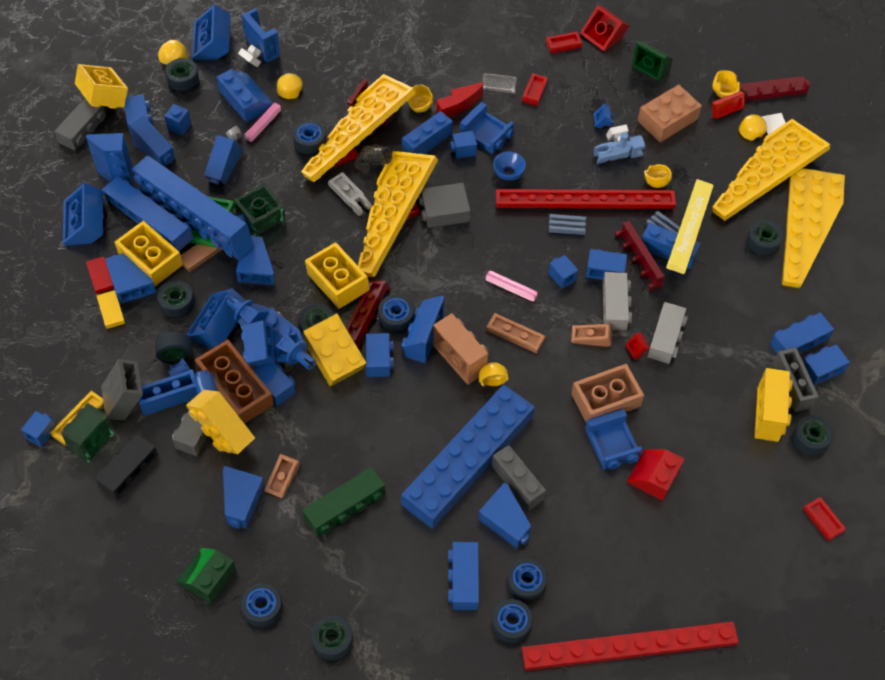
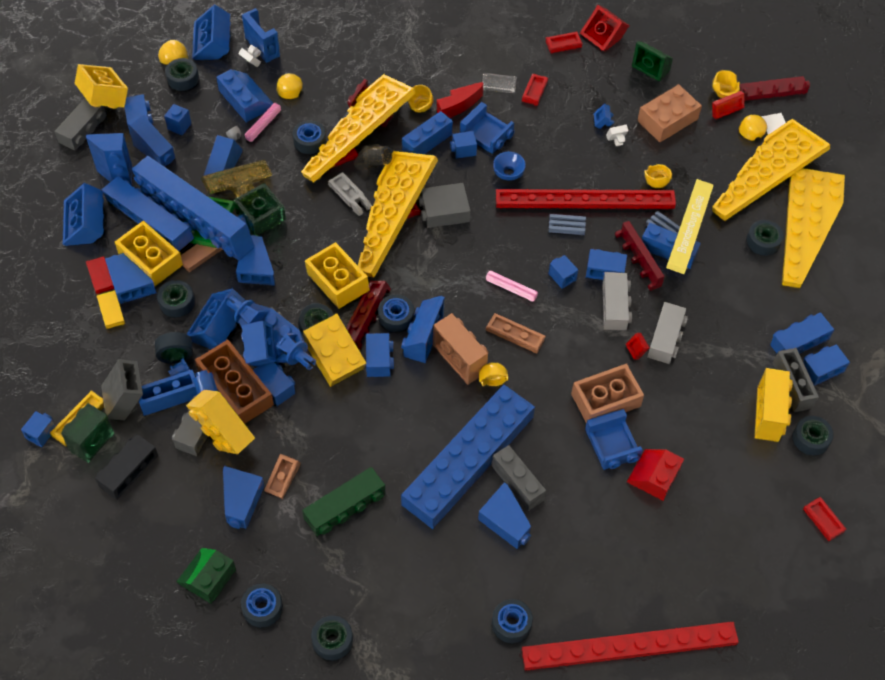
blue brick [448,542,479,610] -> none
wheel [507,558,548,602] -> none
nougat slope [571,324,612,347] -> none
medium blue piece [594,133,645,164] -> none
none -> clear yellow plate [201,159,272,204]

